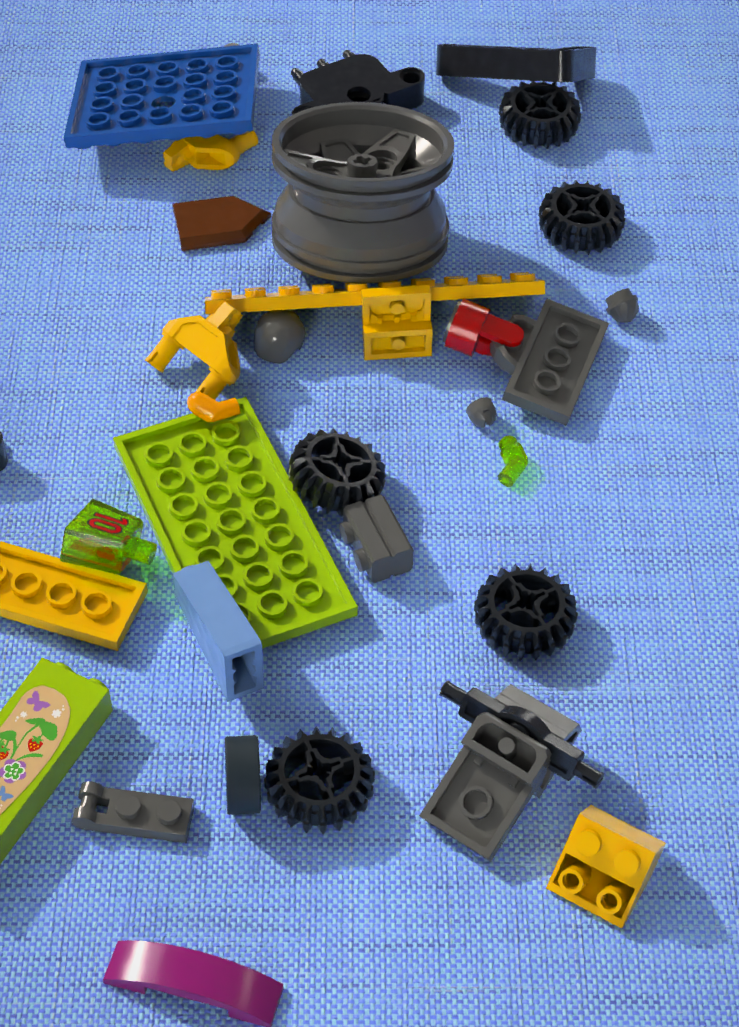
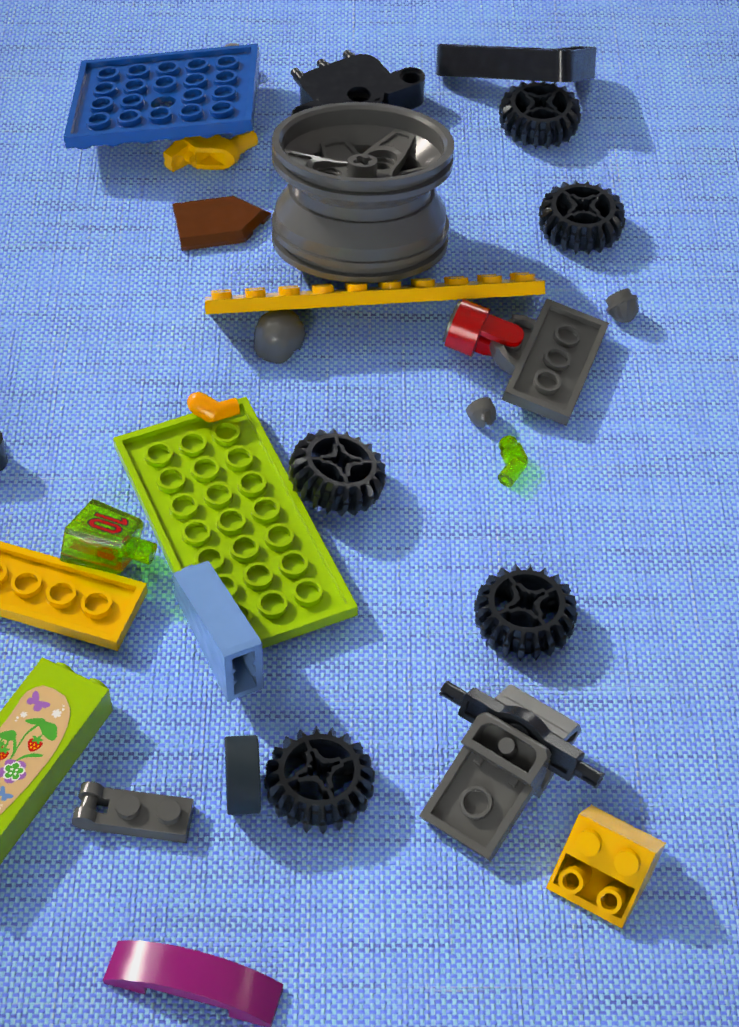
yellow connector [145,302,243,400] -> none
dark grey brick [339,494,414,583] -> none
yellow slope [361,285,433,361] -> none

